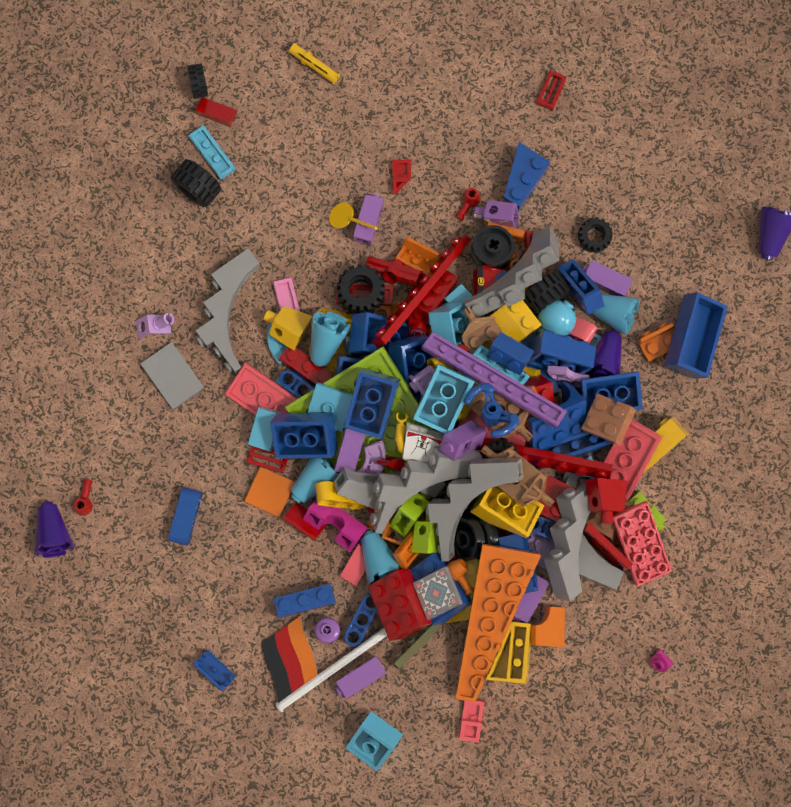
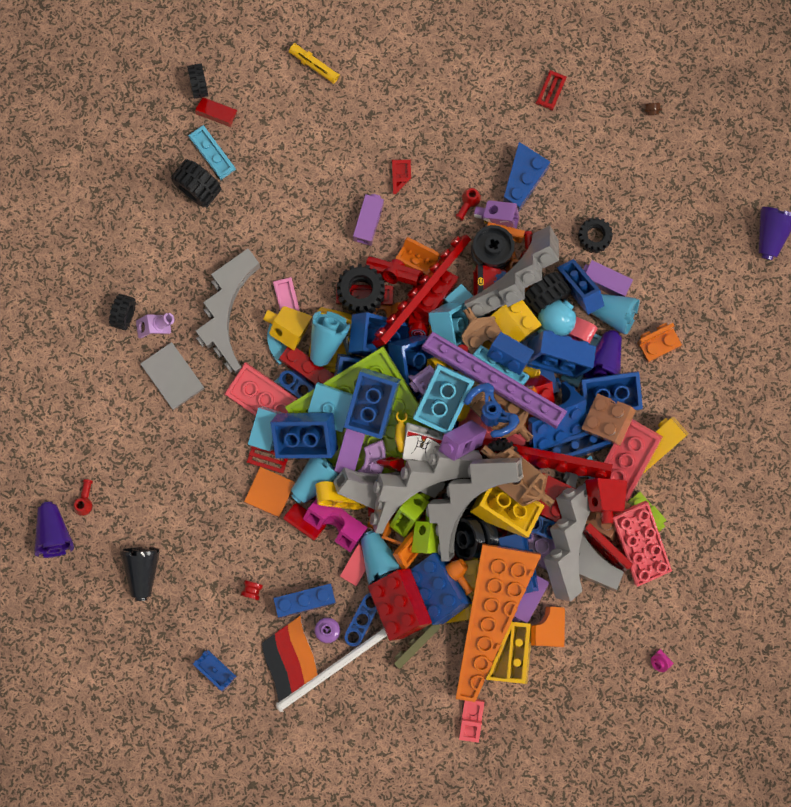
blue beam [168,487,203,546] -> none
yellow piece [329,202,377,230] -> none
medium lavender brick [335,657,387,699] -> none
medium azure slope [346,711,403,771] -> none
light grey tile [413,567,463,620] -> none
lavender tile [547,366,590,388] -> none
blue piece [664,292,728,379] -> none
none -> black tyre [109,294,136,330]
none -> black cone [120,547,160,601]
none -> red wheel [240,580,263,601]
none -> reddish brown plate [644,103,662,116]

